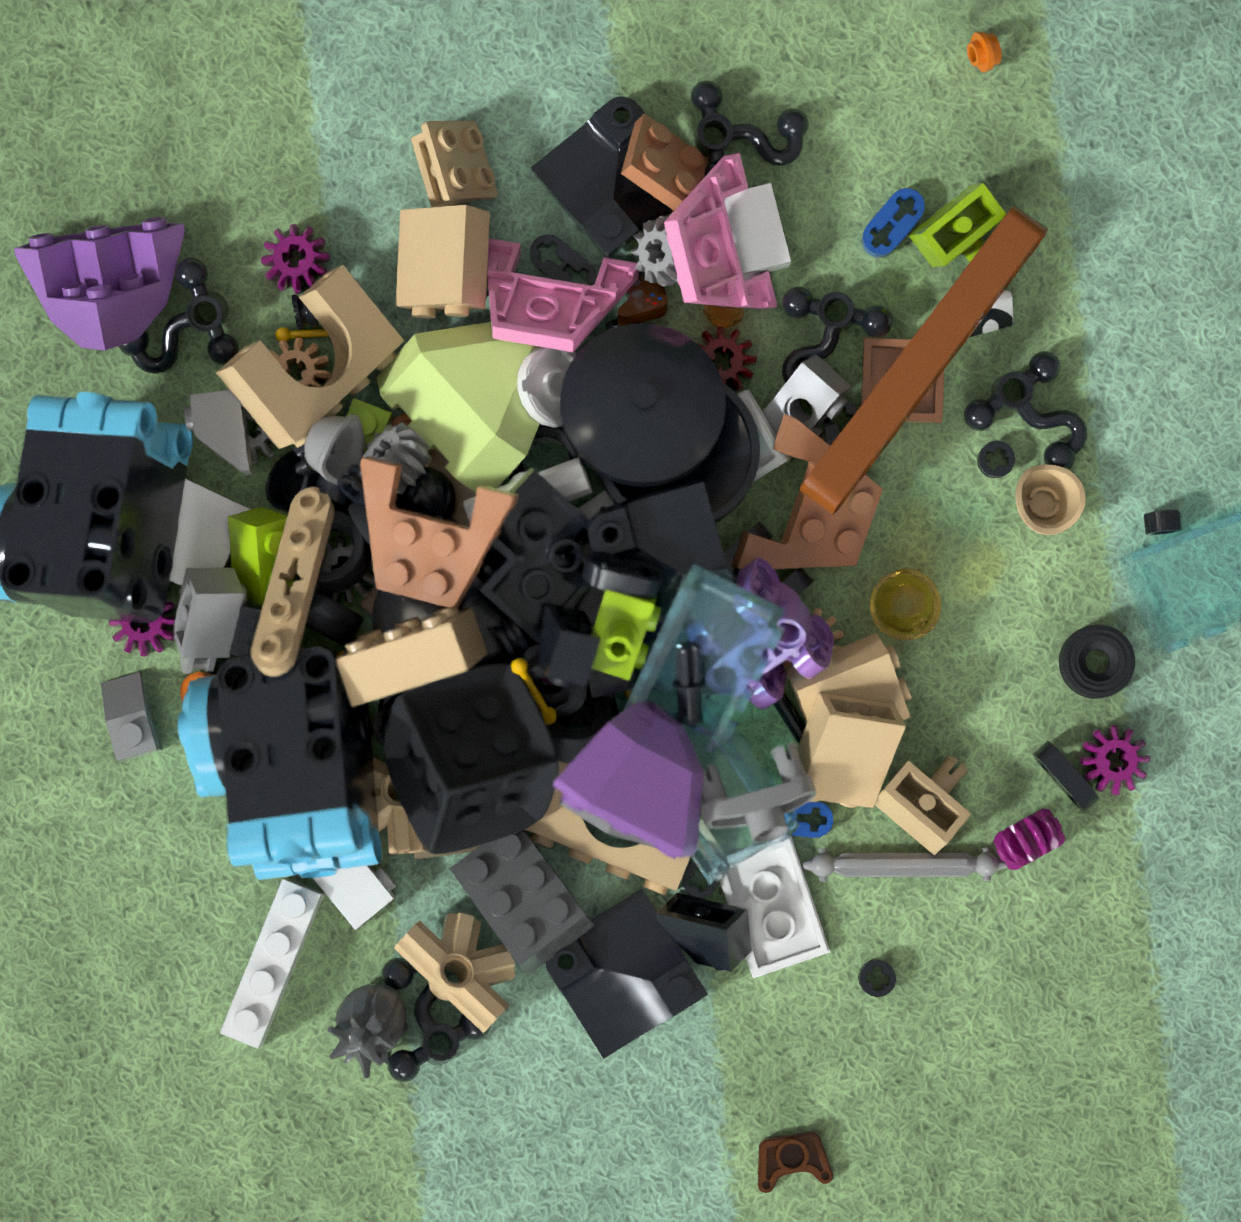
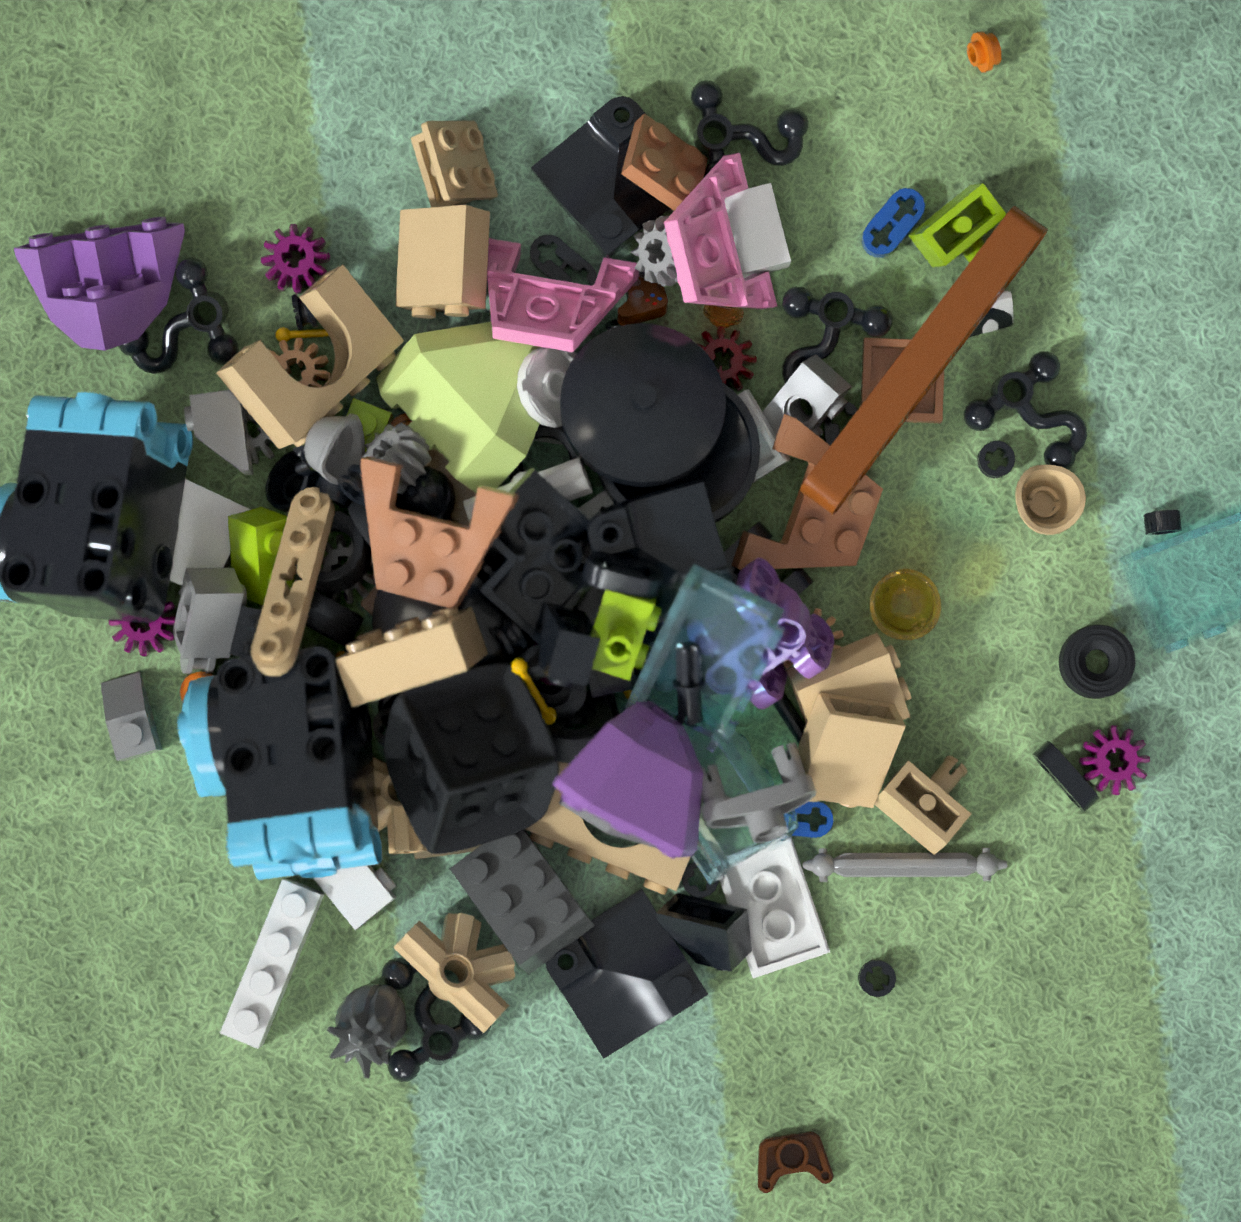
magenta gear [993,809,1066,870] -> none

